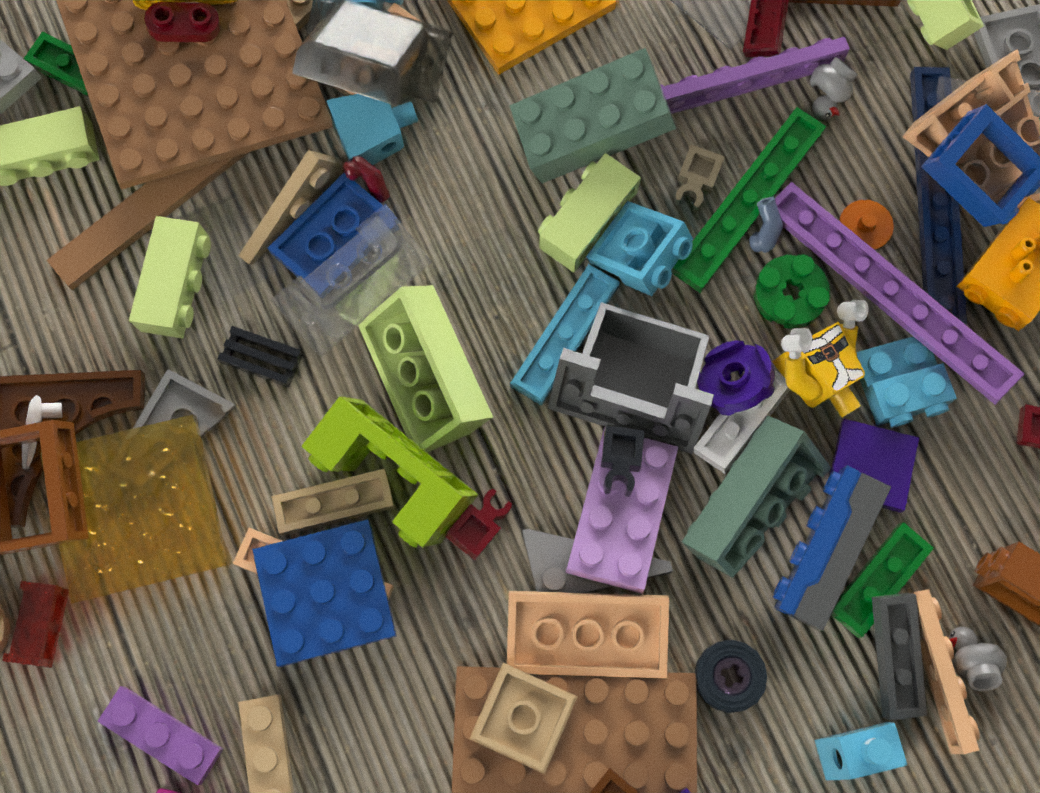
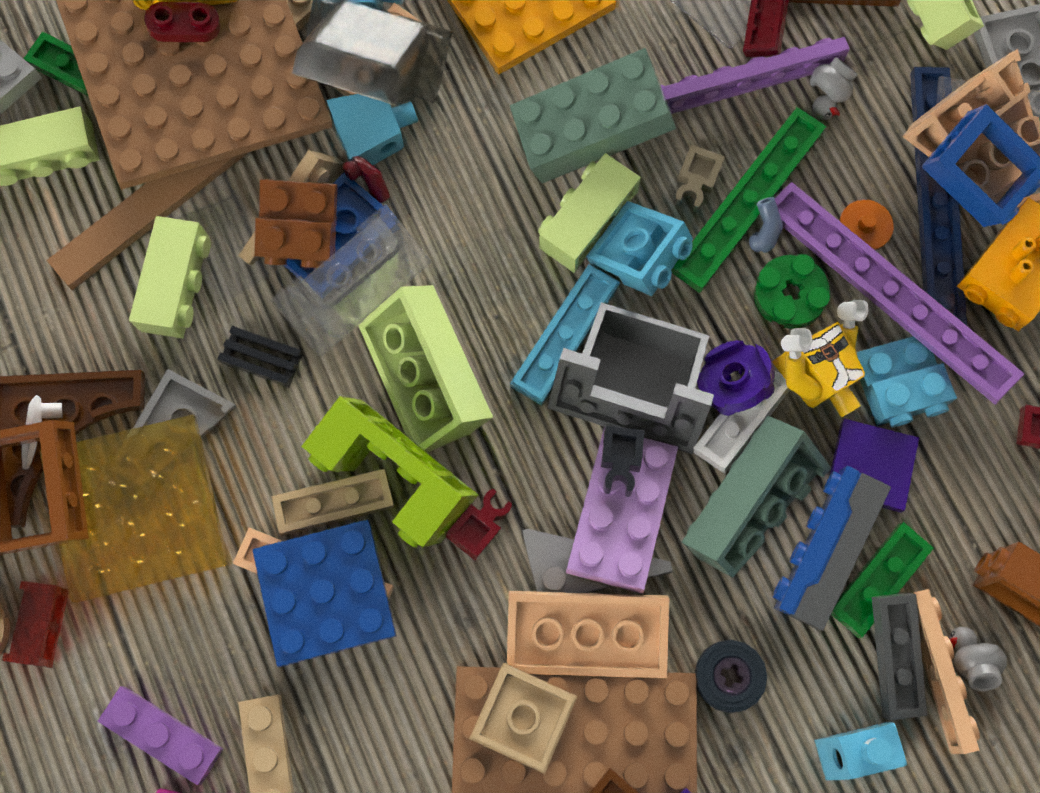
none -> dark orange plate [254,179,338,268]

